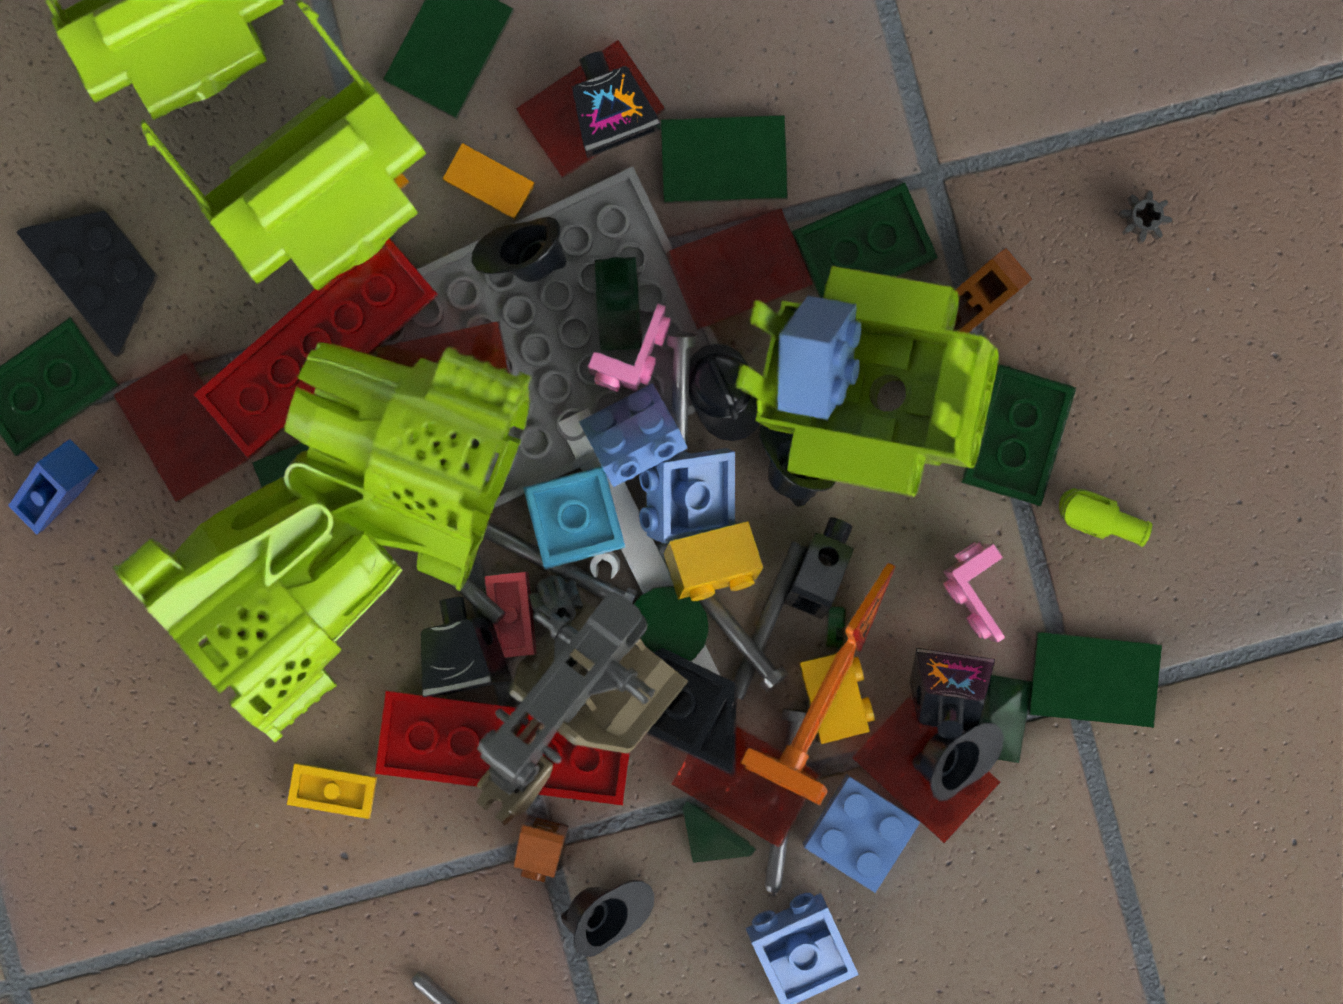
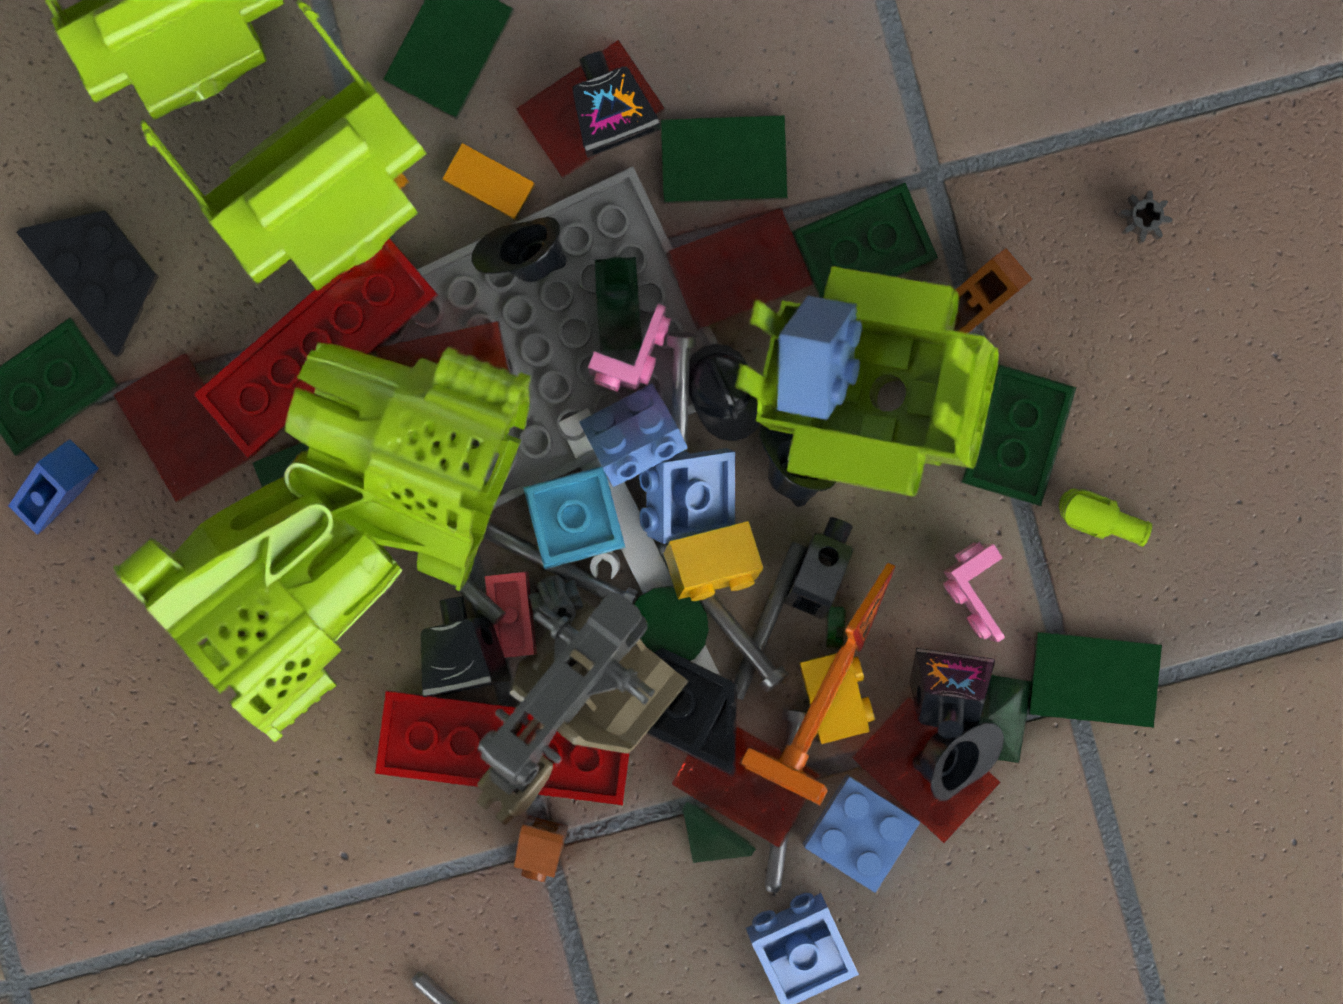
yellow plate [287,763,378,819] -> none
black piece [561,880,654,957] -> none

